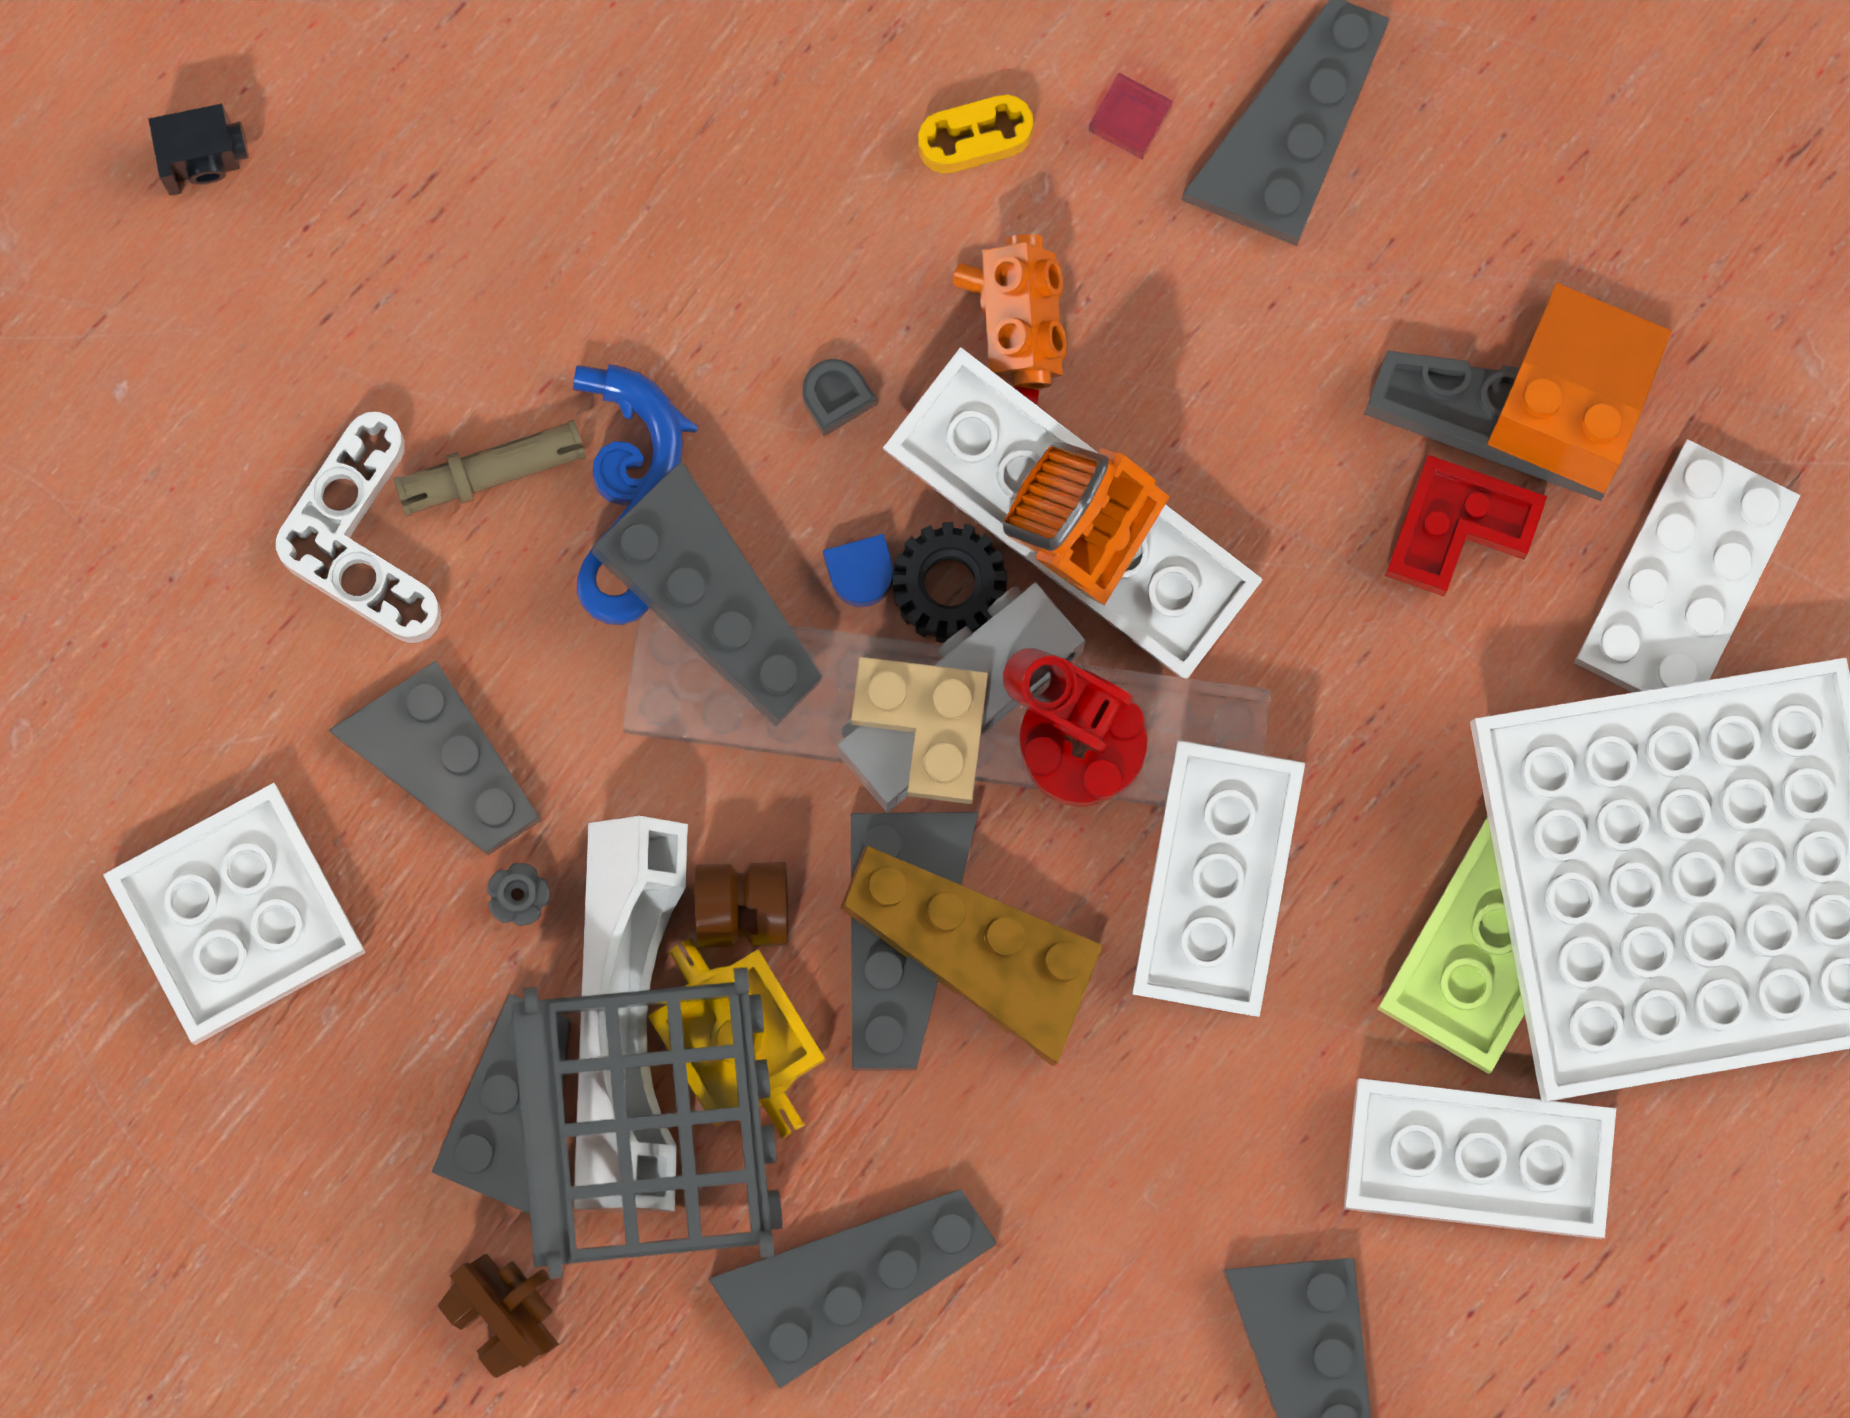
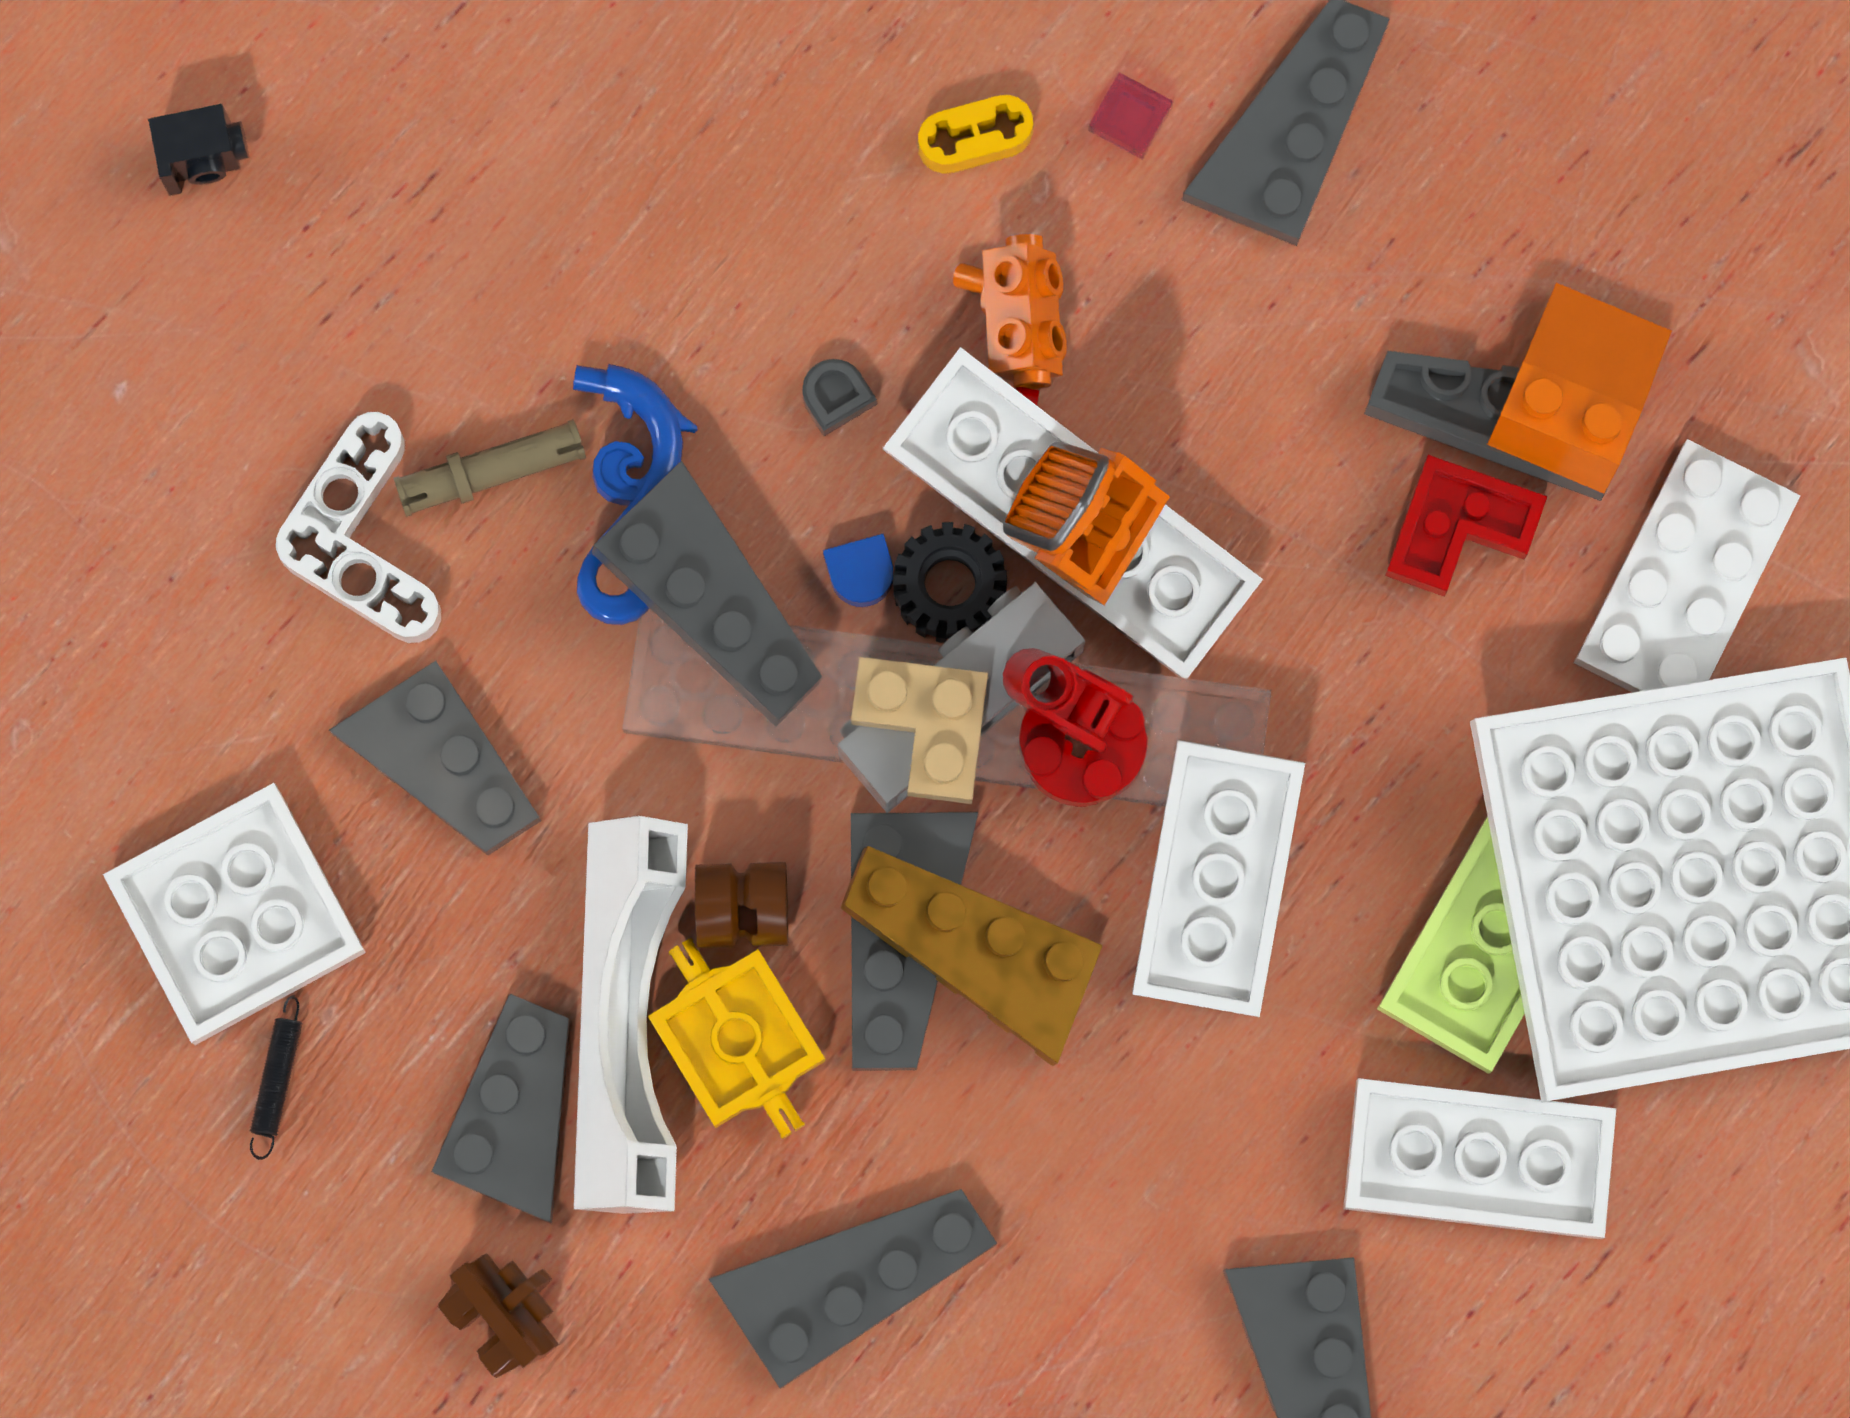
dark grey plate [487,863,550,926] -> none
dark grey window [511,967,782,1279] -> none
none -> black piece [250,996,303,1160]

